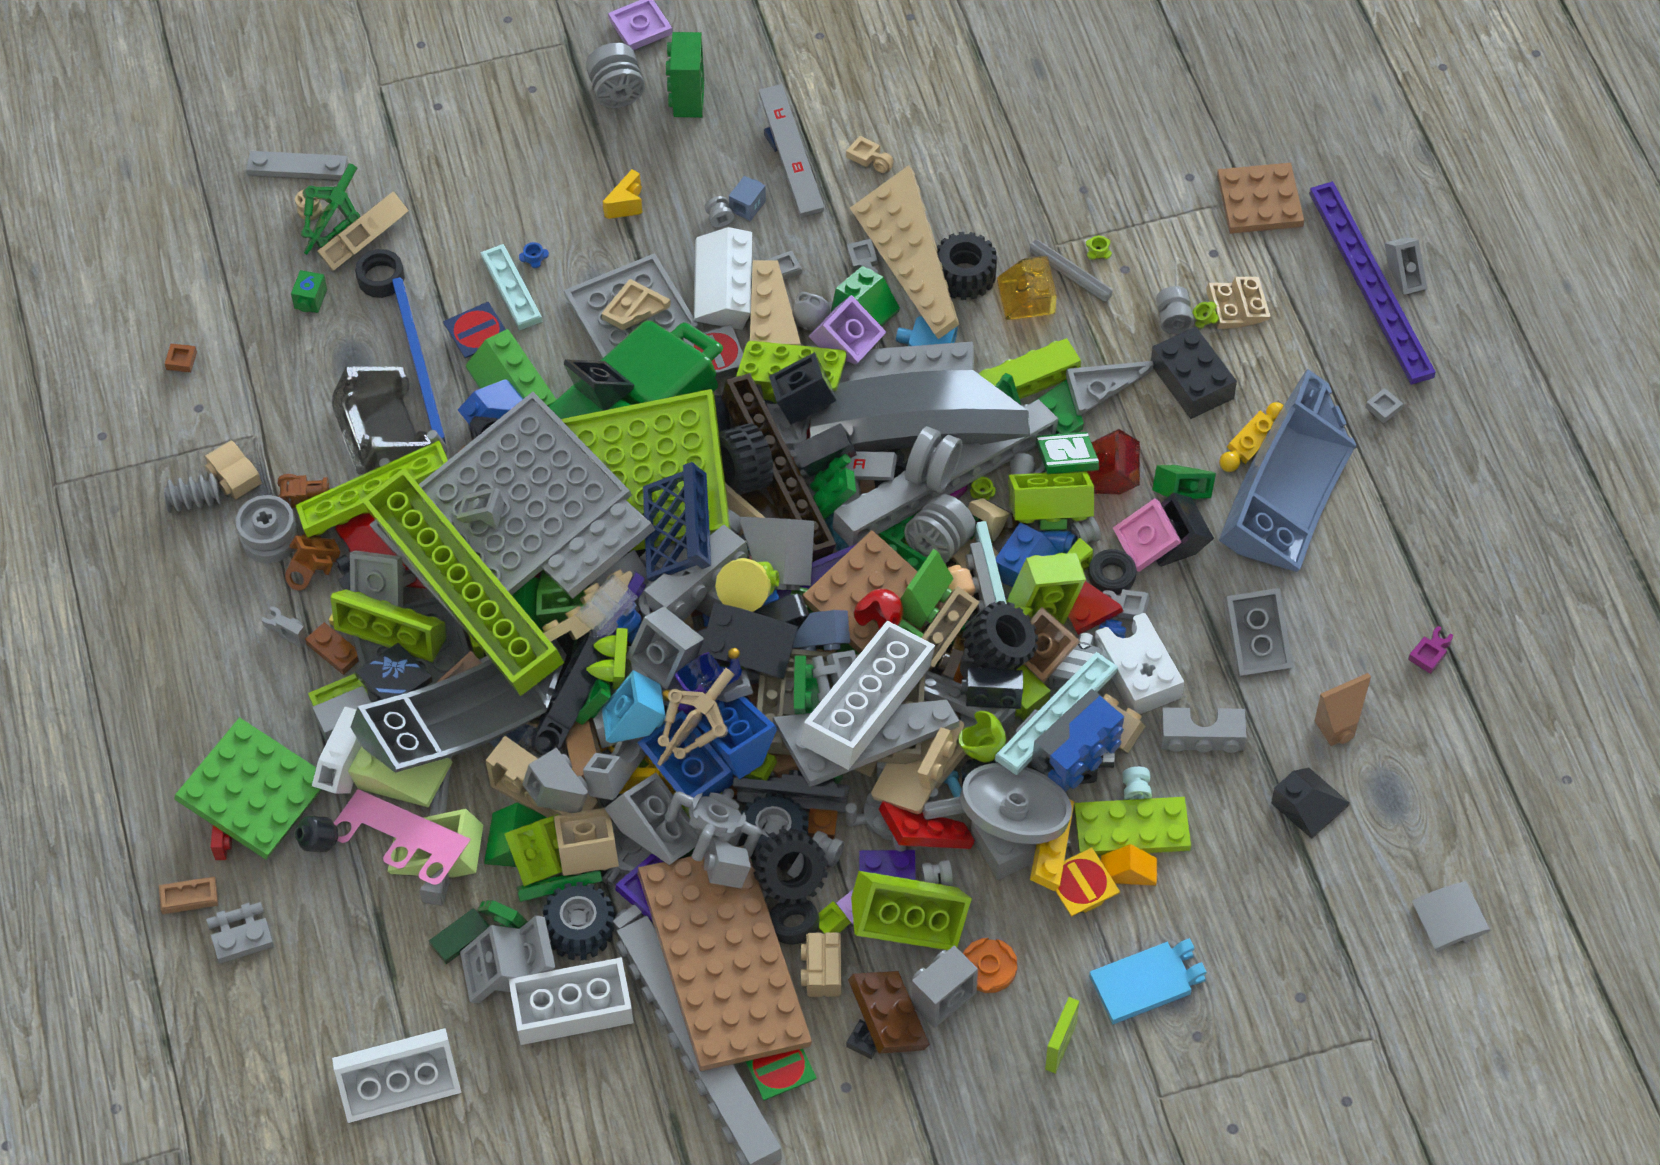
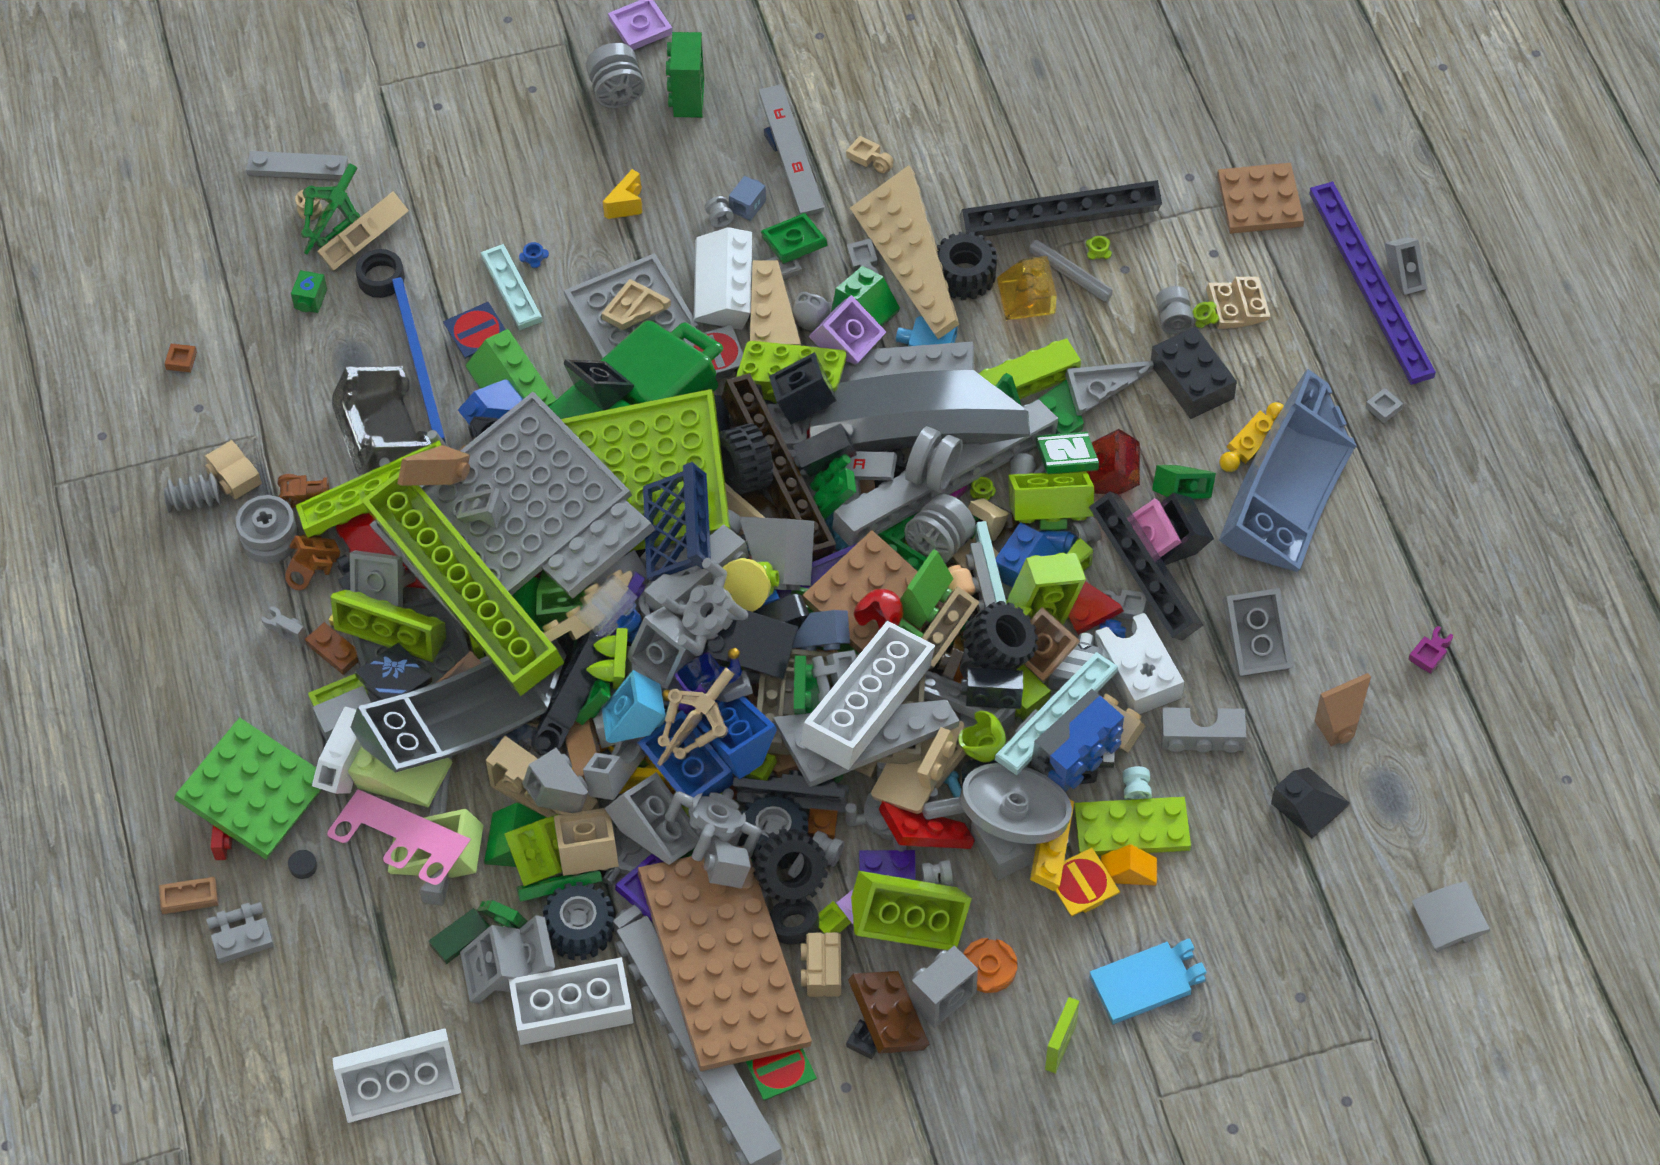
black head [295,816,338,852] -> none
black tyre [1088,549,1137,595] -> none
none -> black tile [288,850,317,879]
none -> medium nougat slope [397,445,470,486]
none -> light grey plate [657,558,748,656]
none -> green tile [761,213,828,264]
none -> black brick [959,180,1162,237]
none -> black brick [1089,492,1204,641]

